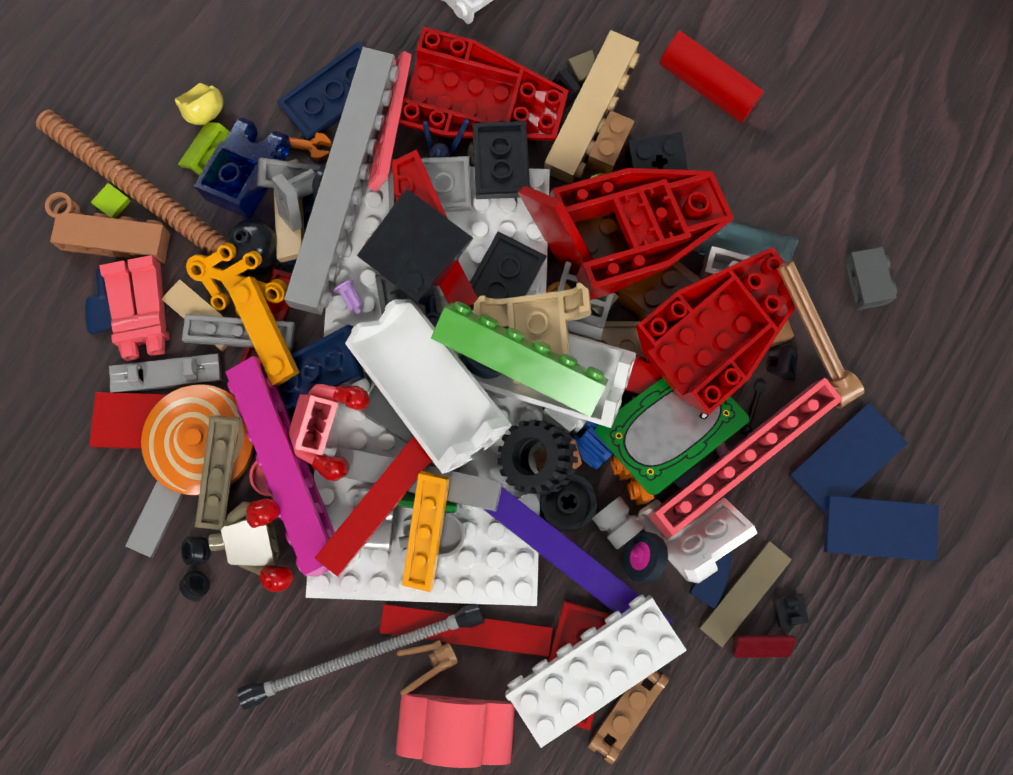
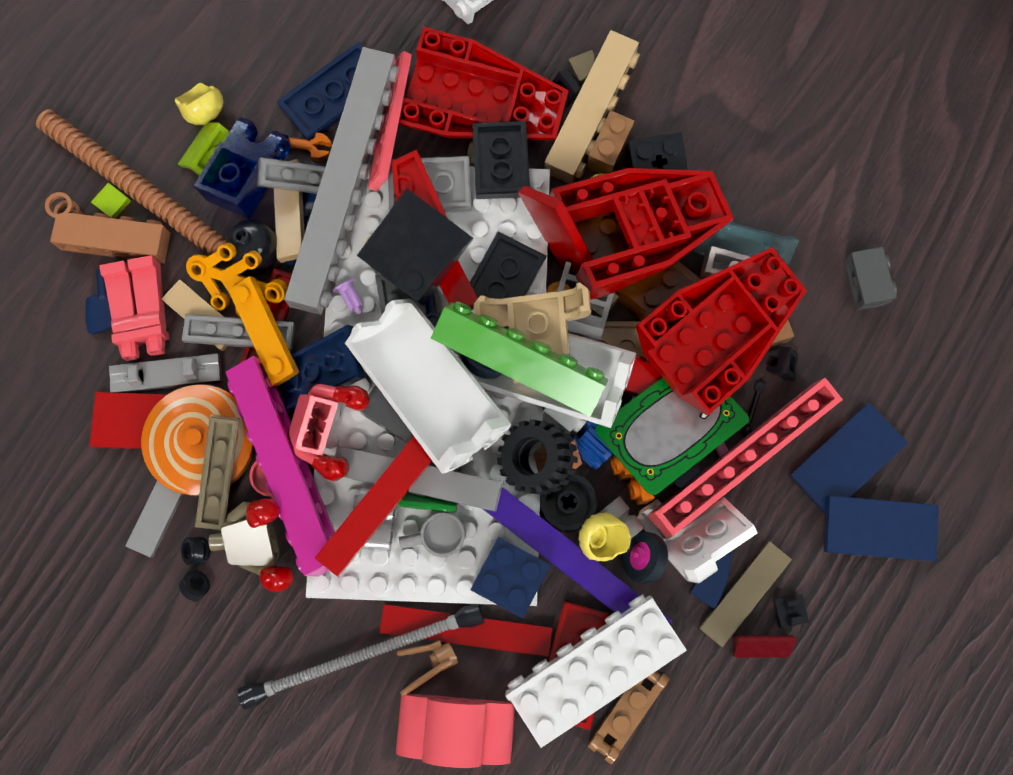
light grey piece [272,165,326,232] -> none
light orange plate [402,471,450,592] -> none
dark blue plant [423,119,469,158] -> none
red brick [660,30,764,124] -> none
medium nougat piece [778,261,864,409] -> none
none -> dark blue brick [470,537,551,619]
none -> light yellow hair [578,512,631,561]

